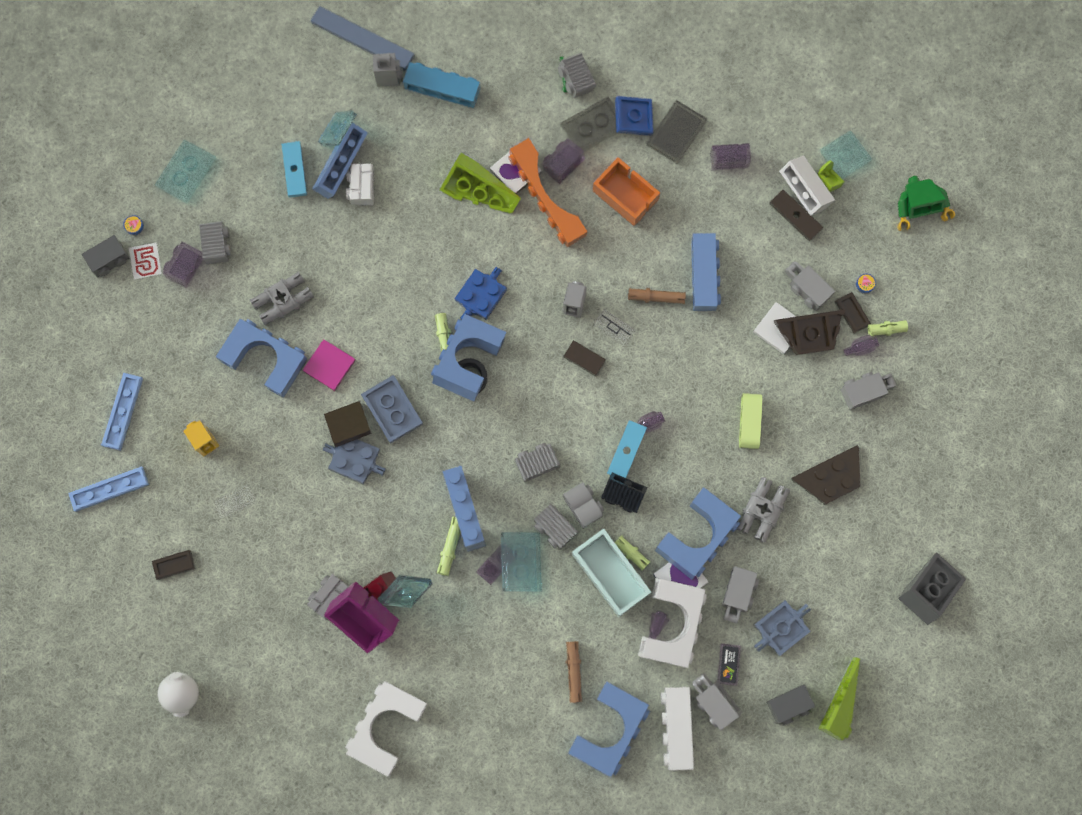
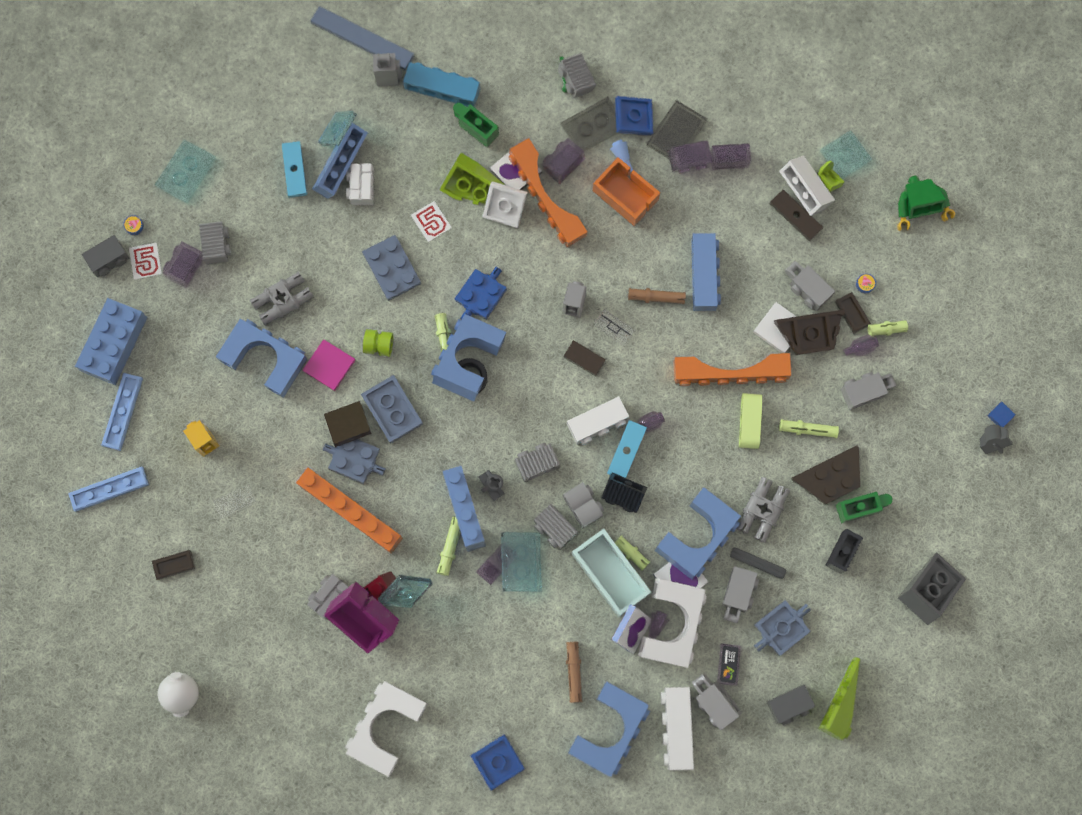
none -> medium blue brick [75,298,148,385]
none -> orange arch [296,467,403,554]
none -> sand blue plate [362,235,421,301]
none -> lime wheel [363,329,394,357]
none -> white sticker [411,201,452,242]
none -> green brick [453,103,499,148]
none -> blue tile [470,734,525,790]
none -> dark grey piece [478,470,505,501]
none -> white tile [483,181,528,228]
none -> white brick [567,396,629,445]
none -> light blue cone [610,140,633,173]
none -> tile [612,604,652,654]
none -> clear purple brick [667,140,713,174]
none -> orange arch [674,353,791,386]
none -> dark grey axle [730,547,786,579]
none -> yellowish green pin [779,419,839,438]
none -> black brick [825,529,863,574]
none -> green brick [835,492,893,524]
none -> dark grey piece [980,424,1013,454]
none -> blue tile [987,402,1016,427]

